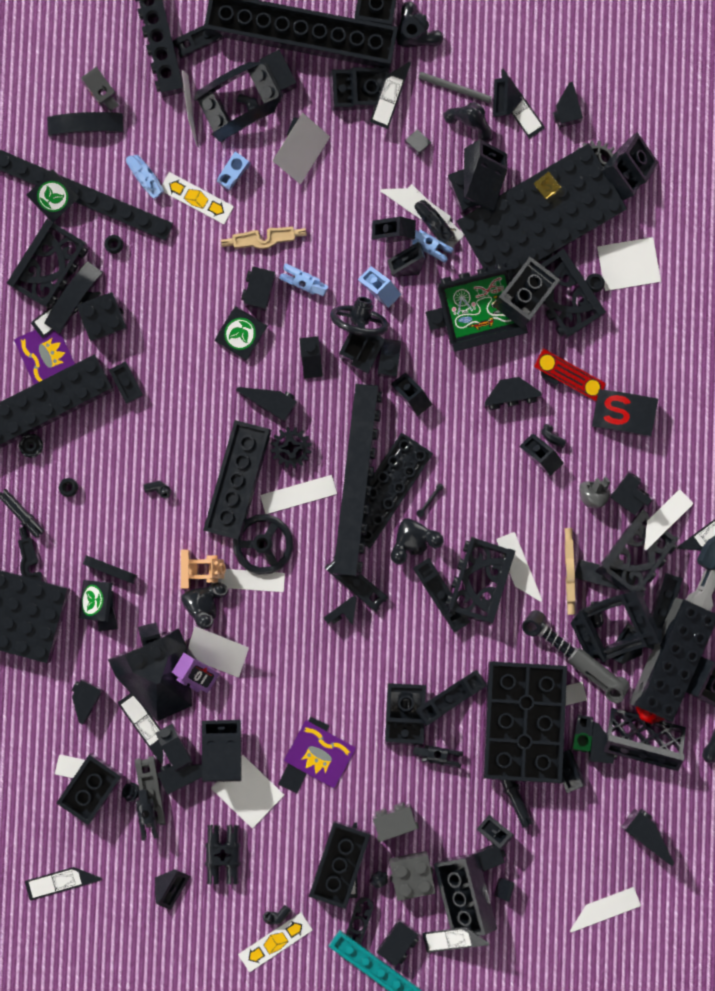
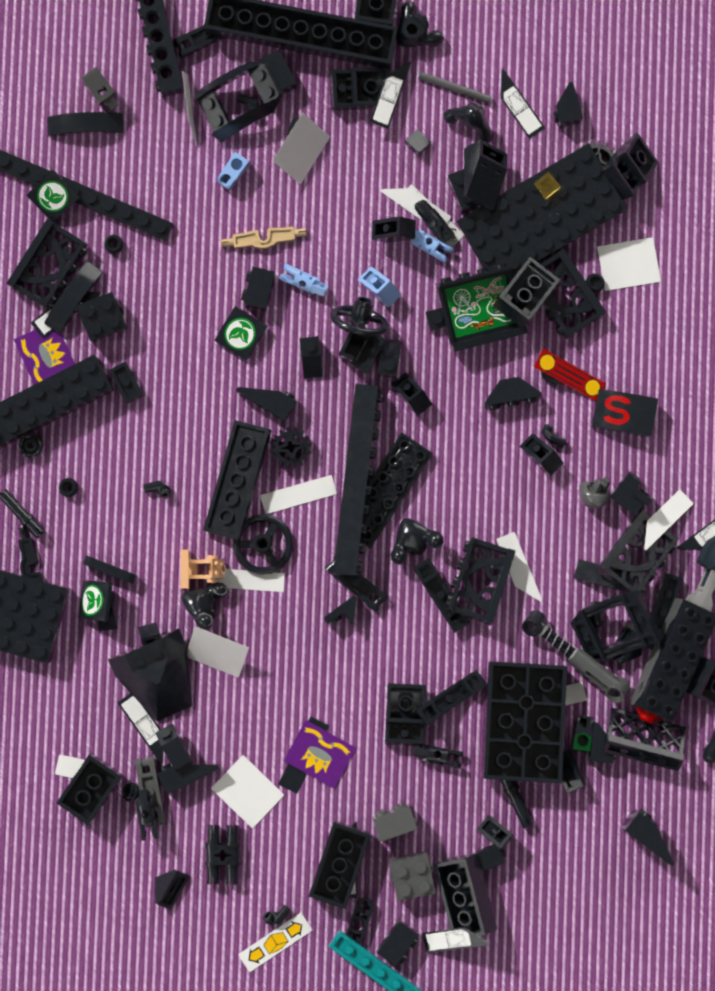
sticker [25,867,102,900] -> none
black slope [71,679,103,725] -> none
light blue hinge [126,155,164,199] -> none
sticker [162,172,234,224] -> none
medium lavender brick [172,653,220,693] -> none
black slope [202,720,242,782] -> none
black plate [369,871,388,888] -> none
black slope [387,242,425,277] -> none
black hinge [417,483,444,517] -> none
black slope [493,77,523,118] -> none
black slope [494,878,515,902] -> none
tan piece [564,528,575,615] -> none
white sticker [570,887,641,932] -> none

